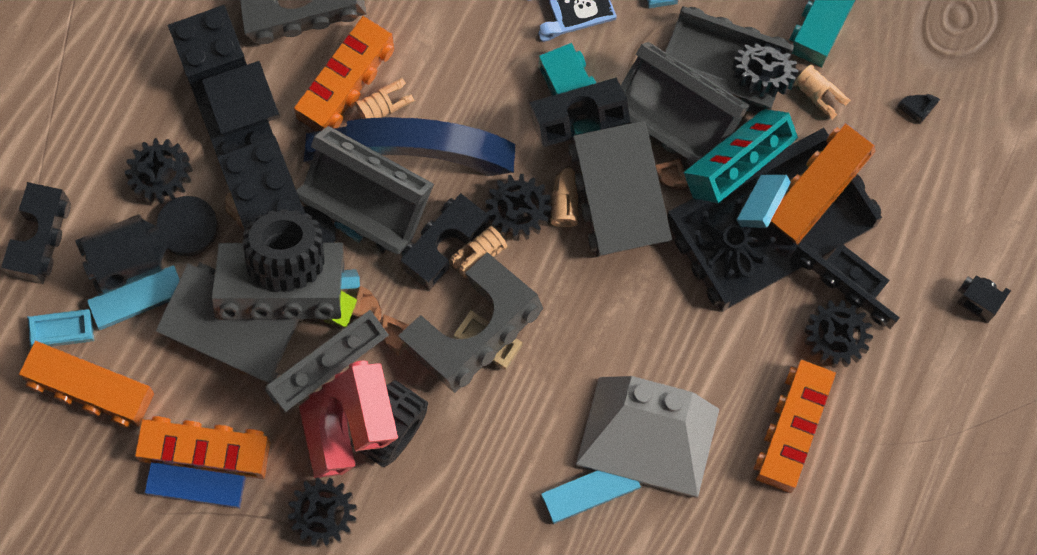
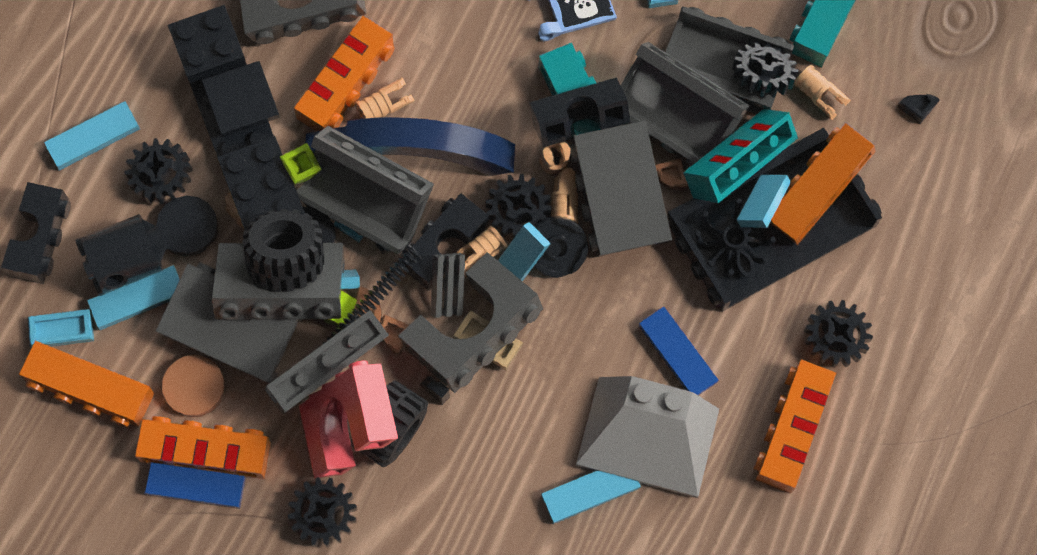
black bracket [793,242,900,329] -> none
black brick [957,275,1011,323] -> none
none -> medium azure tile [44,101,140,171]
none -> nougat tile [162,355,225,417]
none -> lime slope [280,143,322,184]
none -> black piece [318,247,422,348]
none -> black tile [420,376,450,405]
none -> dark grey tile [430,253,465,318]
none -> medium azure tile [498,222,550,281]
none -> black tile [534,216,588,278]
none -> light nougat hinge [540,142,571,175]
none -> blue tile [639,307,719,396]

